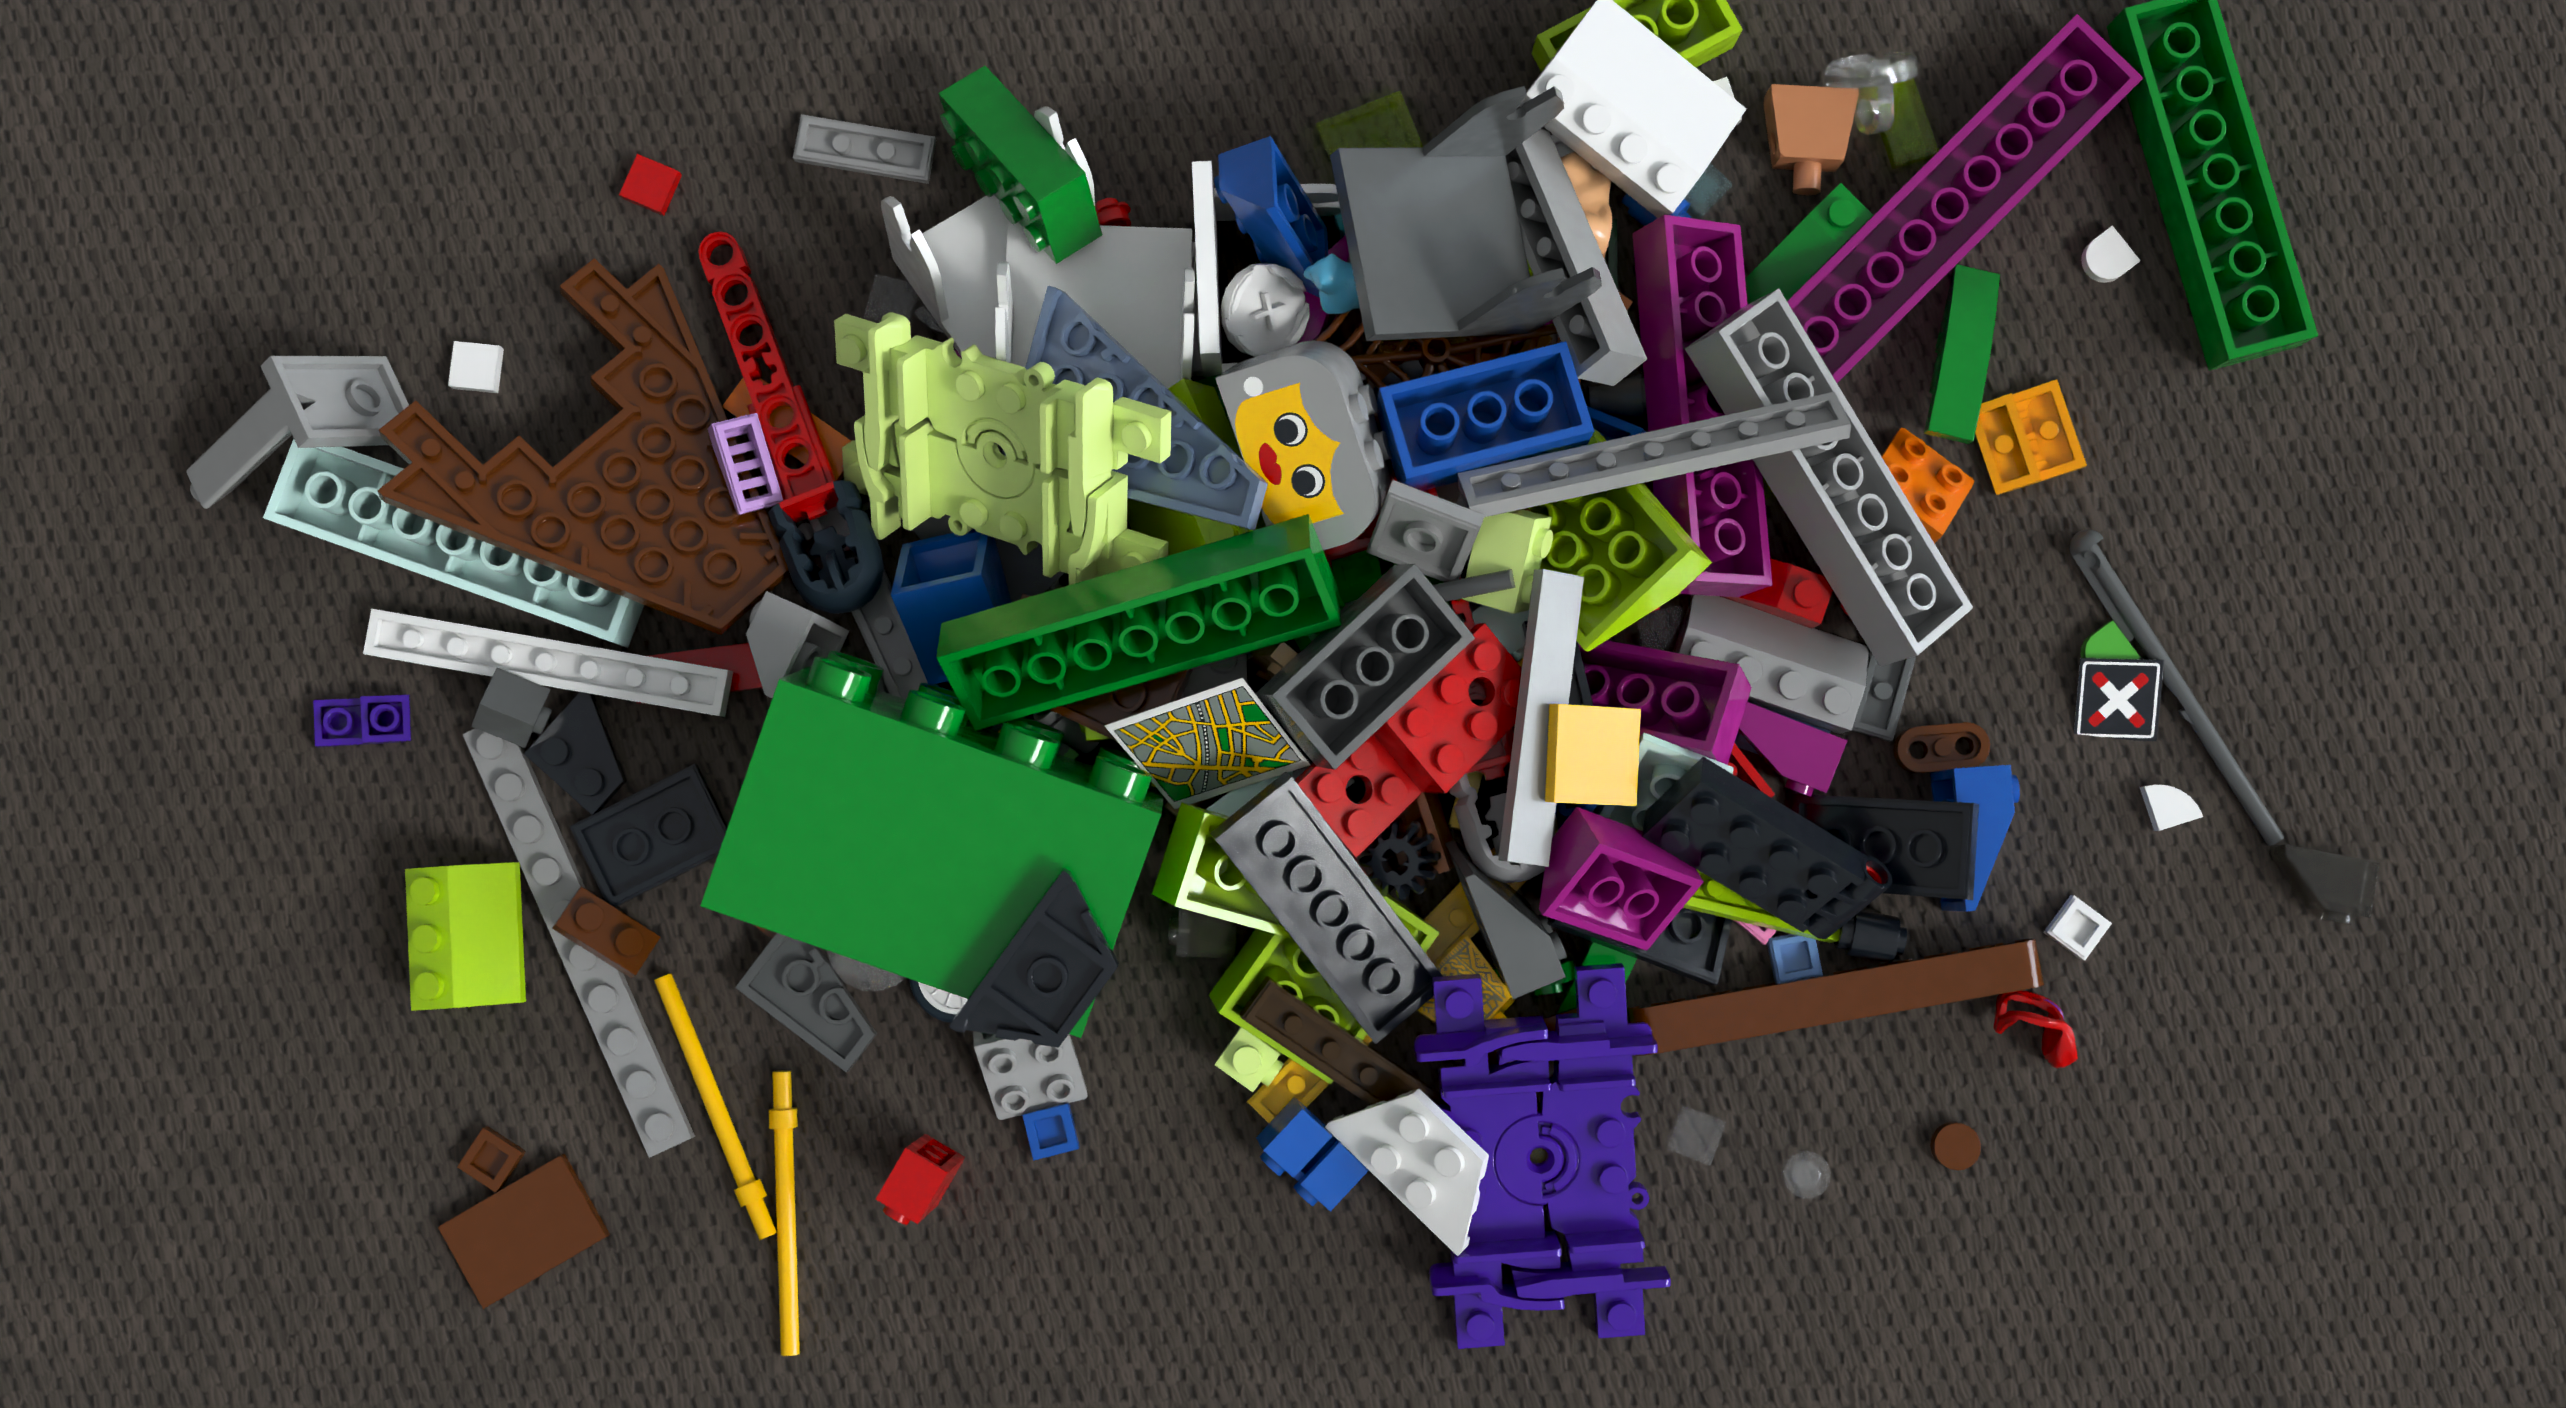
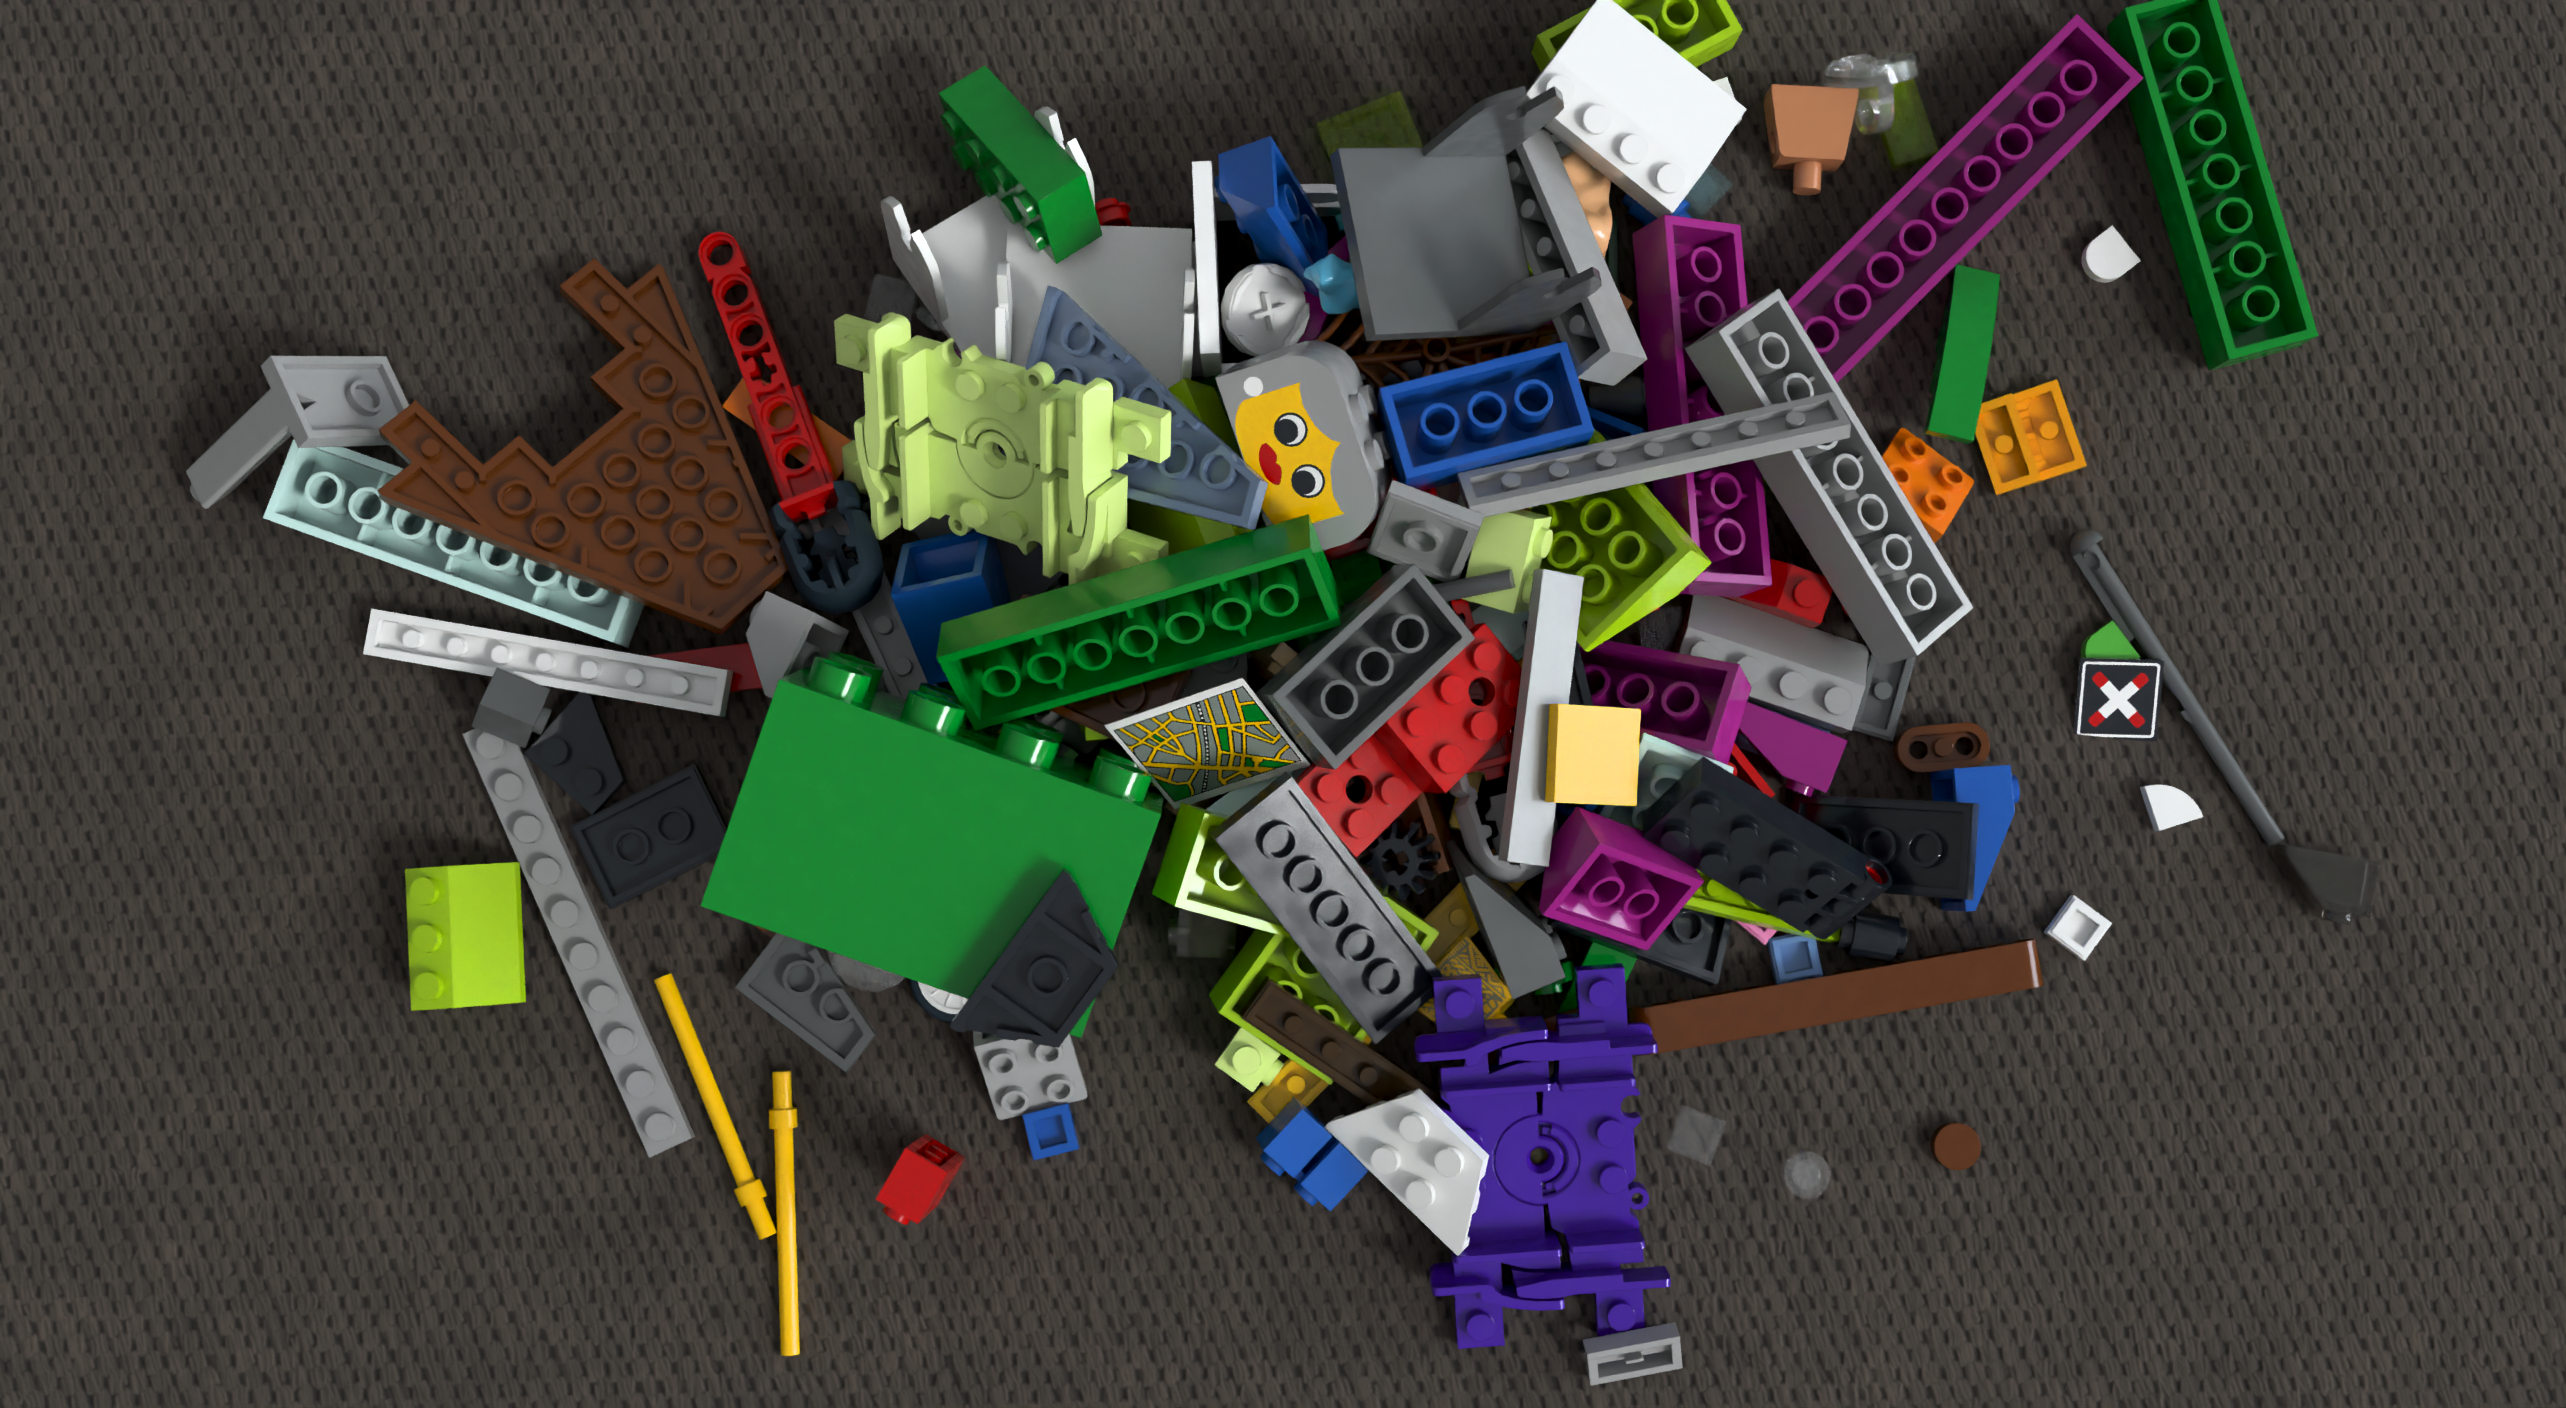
dark purple slope [313,695,412,748] -> none
reddish brown tile [438,1154,610,1309] -> none
white tile [448,341,504,393] -> none
reddish brown tile [457,1126,526,1193] -> none
reddish brown plate [552,886,661,979] -> none
red tile [619,154,682,216] -> none
lavender slope [708,413,784,515] -> none
light grey tile [793,114,937,184] -> none
green slope [1745,183,1873,304] -> none
red piece [1994,990,2078,1068] -> none
none -> light grey tile [1583,1322,1683,1386]

